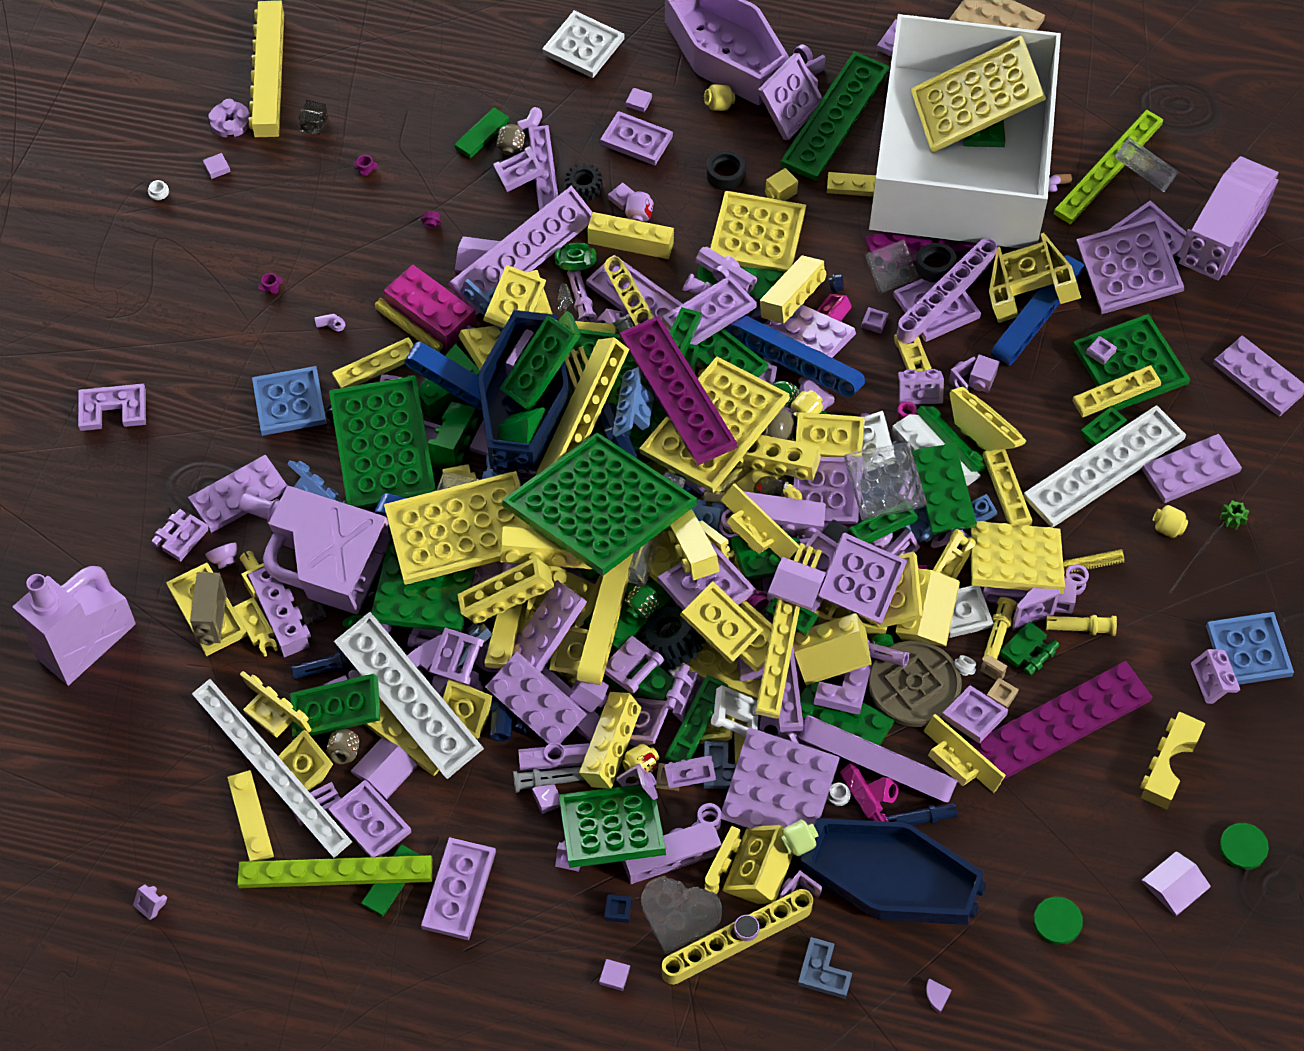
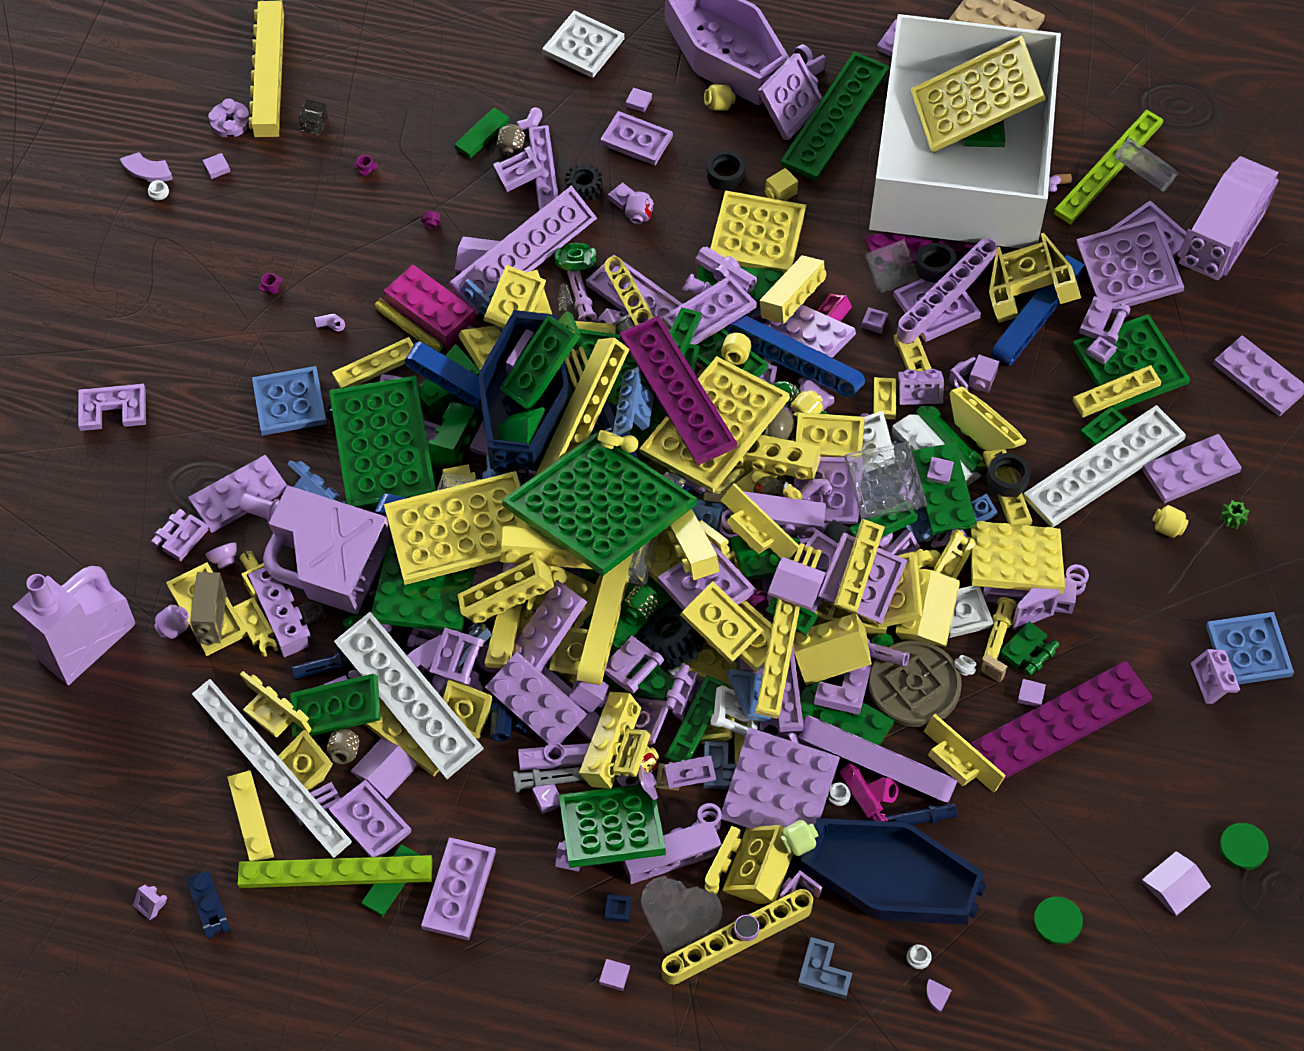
light yellow brick [588,212,674,259] -> none
light yellow plate [827,172,876,197] -> none
dark blue plate [829,273,844,293] -> none
dark pink axle [897,401,917,420] -> none
lavender plate [942,685,1008,744] -> none
tan plate [987,678,1019,709] -> none
light yellow pin [1046,615,1117,636] -> none
light yellow axle [1063,549,1124,574] -> none
light yellow arch [1140,712,1205,810] -> none
none -> lavender tile [120,152,173,182]
none -> lavender head [155,605,189,639]
none -> dark blue plate [186,870,231,939]
none -> light yellow plate [597,430,638,453]
none -> light yellow tile [612,729,650,777]
none -> light yellow head [721,333,751,365]
none -> medium blue wing [728,668,771,723]
none -> lavender arm [799,479,833,499]
none -> light yellow plate [834,519,885,614]
none -> light yellow plate [873,377,896,419]
none -> white plate [906,945,931,969]
none -> light yellow plate [914,549,941,569]
none -> lavender plate [926,457,954,485]
none -> black tyre [987,453,1030,497]
none -> lavender tile [1017,679,1046,708]
none -> lavender plate [1079,296,1130,344]

